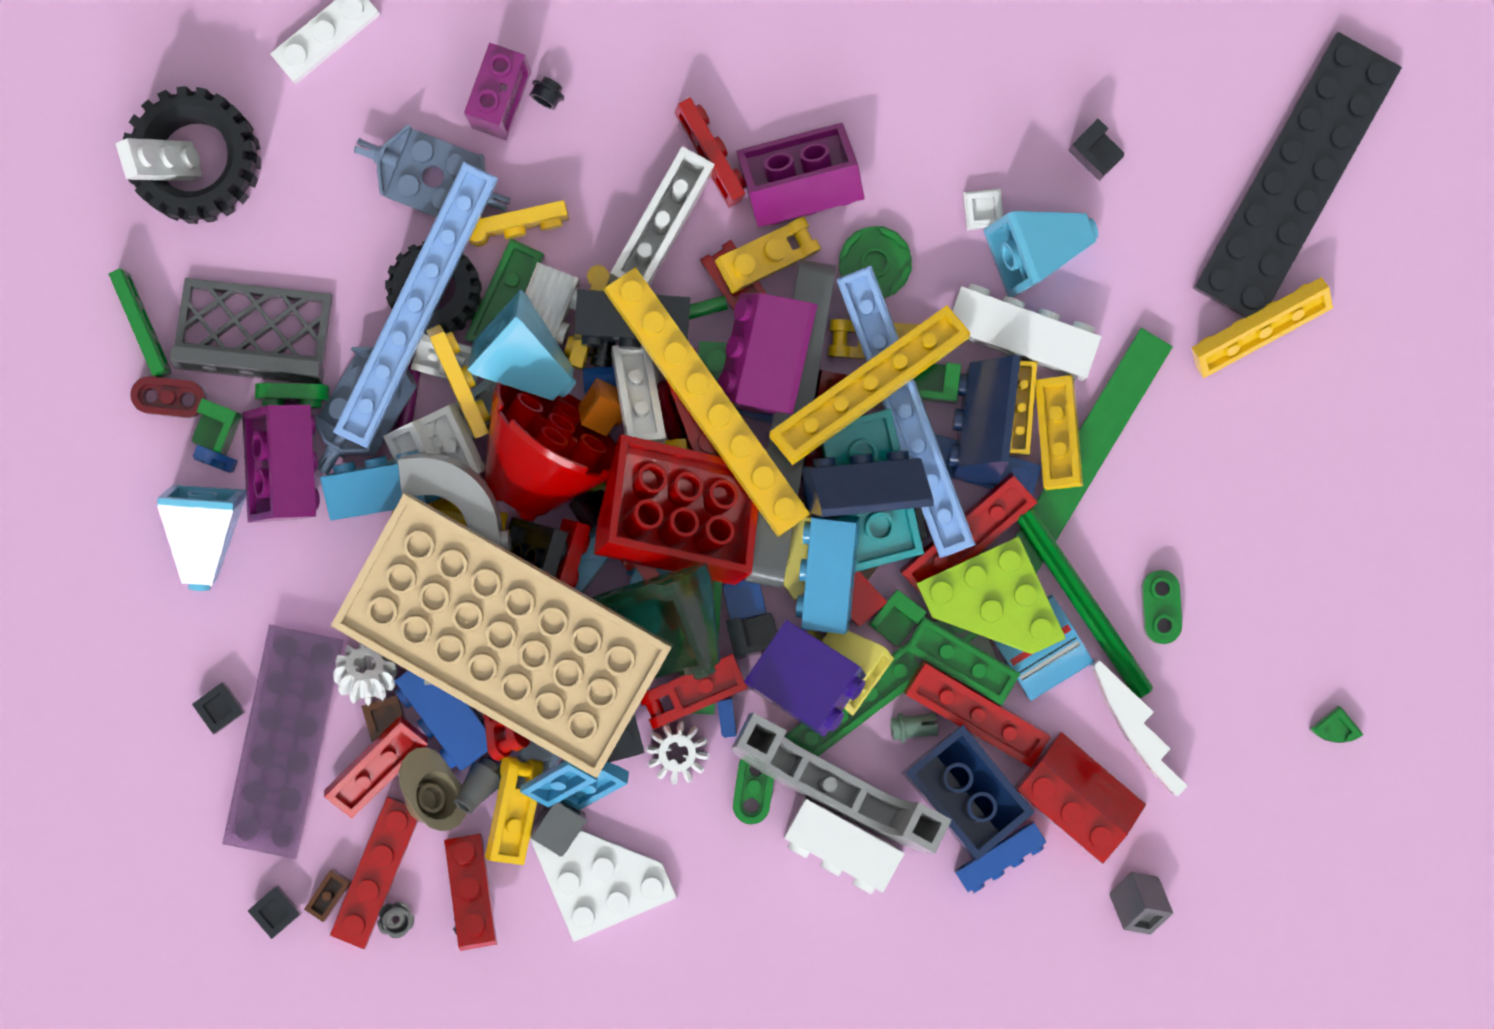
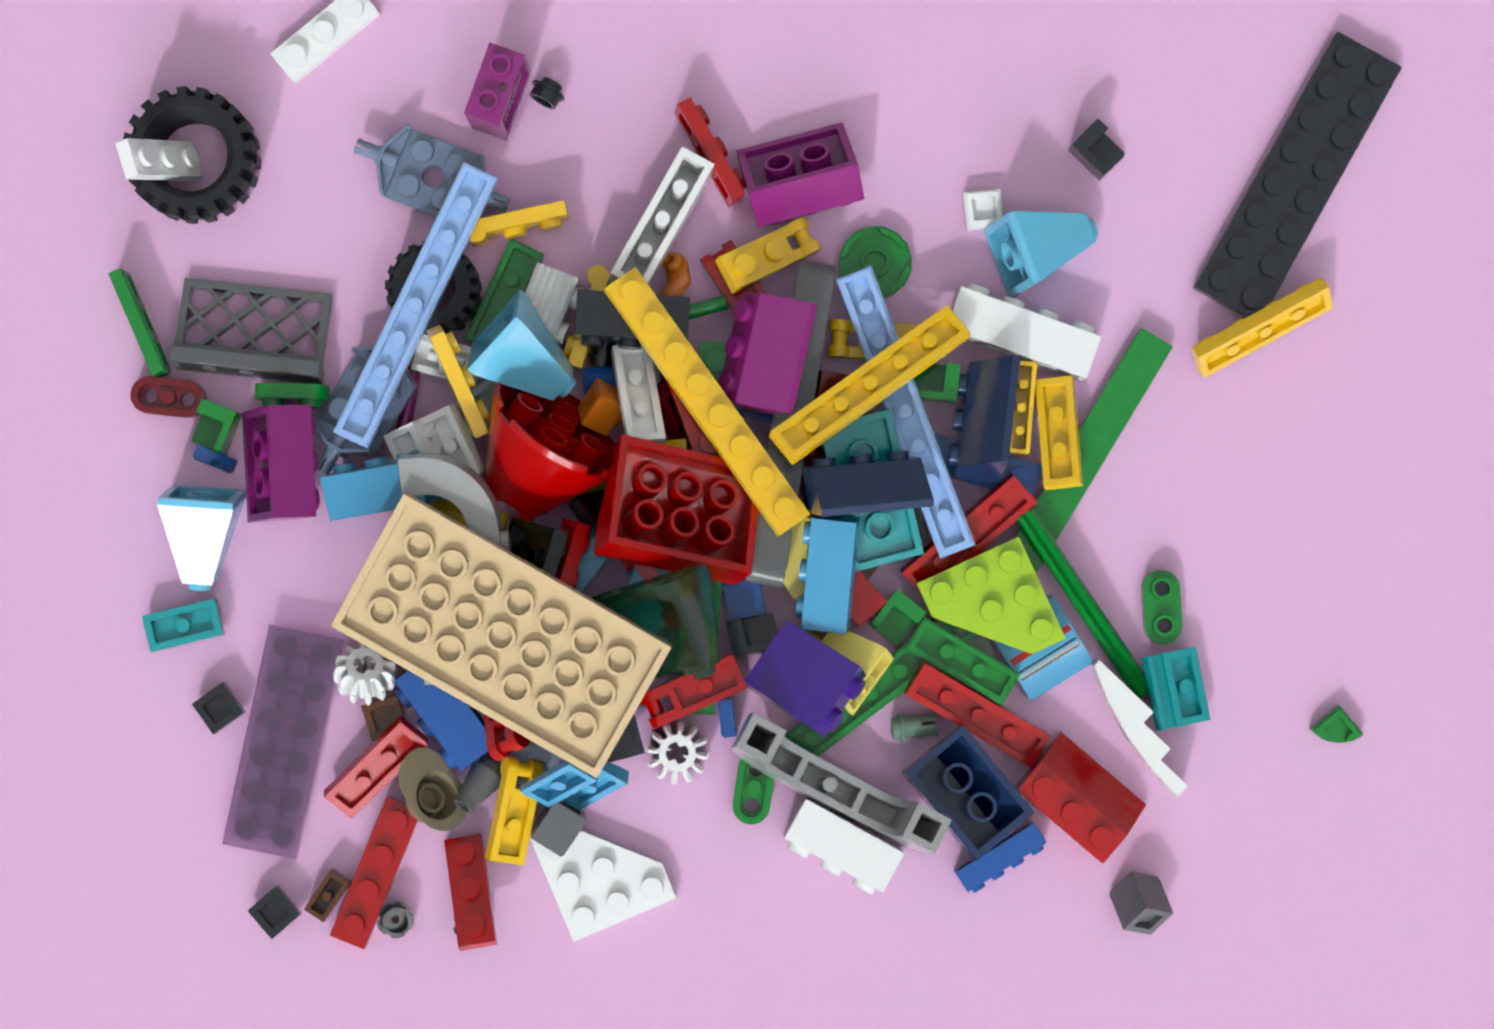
none -> teal plate [142,599,225,652]
none -> orange arm [658,252,691,297]
none -> teal plate [1141,646,1211,731]

